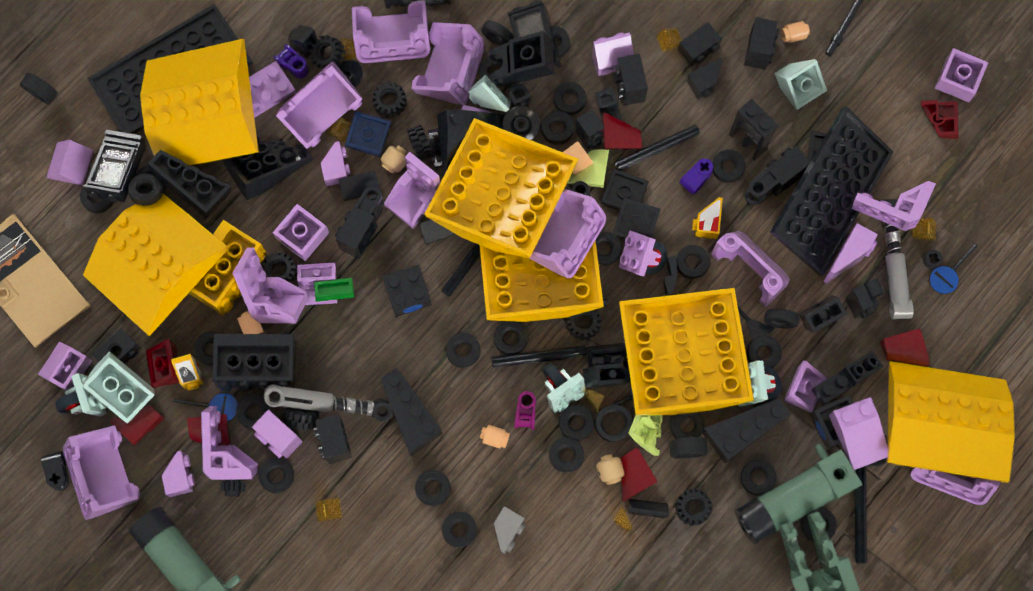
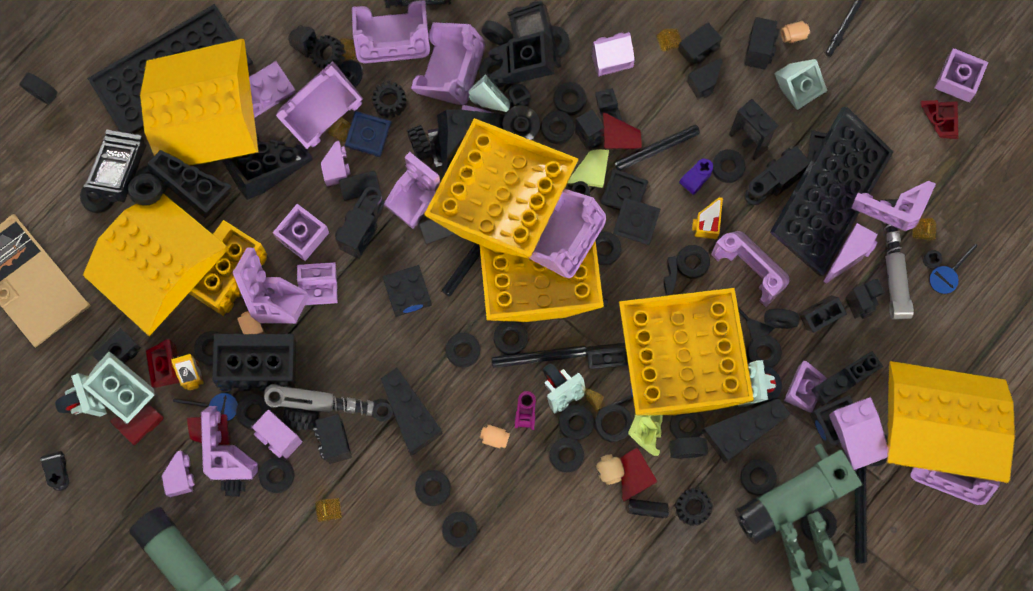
lavender slope [38,342,92,391] -> none
lavender slope [47,140,94,186] -> none
lavender windscreen [63,425,140,520] -> none
black tyre [261,251,297,283] -> none
dark purple piece [273,44,309,79] -> none
green tile [314,278,354,302] -> none
tan head [381,145,407,174] -> none
light grey slope [494,506,526,555] -> none
light nougat brick [563,142,593,175] -> none
black tyre [566,309,601,340] -> none
black hinge [583,355,631,389] -> none
black brick [613,54,648,106] -> none
clear yellow slope [613,506,632,532] -> none
lavender plate [618,231,667,276] -> none
dark red slope [880,328,930,367] -> none

